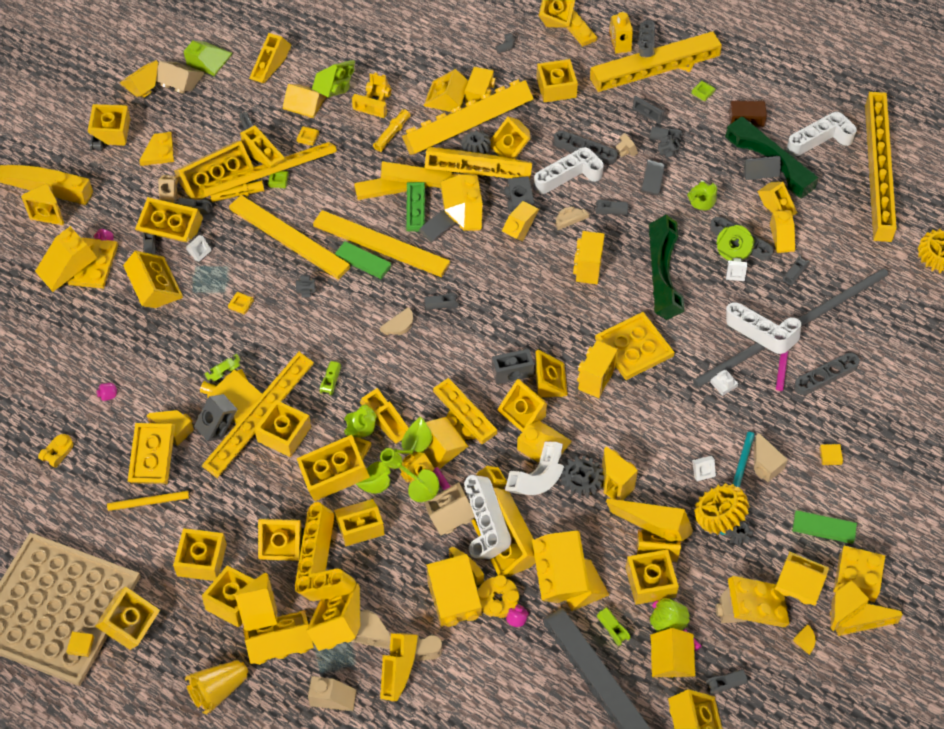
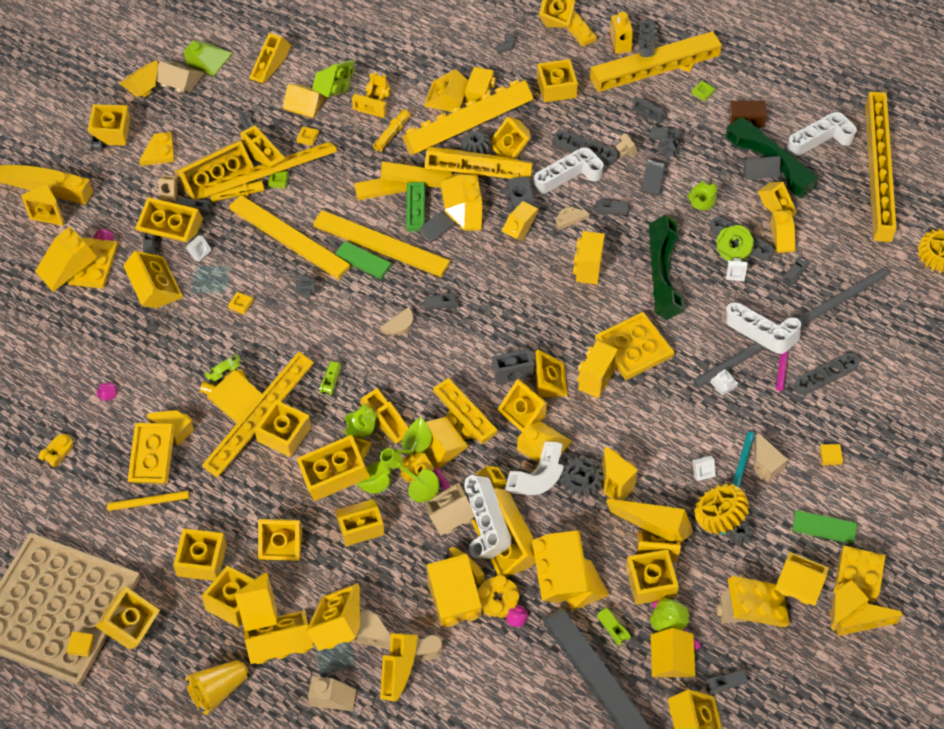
dark grey brick [194,394,238,442] -> none
yellow beam [295,502,356,601] -> none
yellow tile [793,624,816,655] -> none

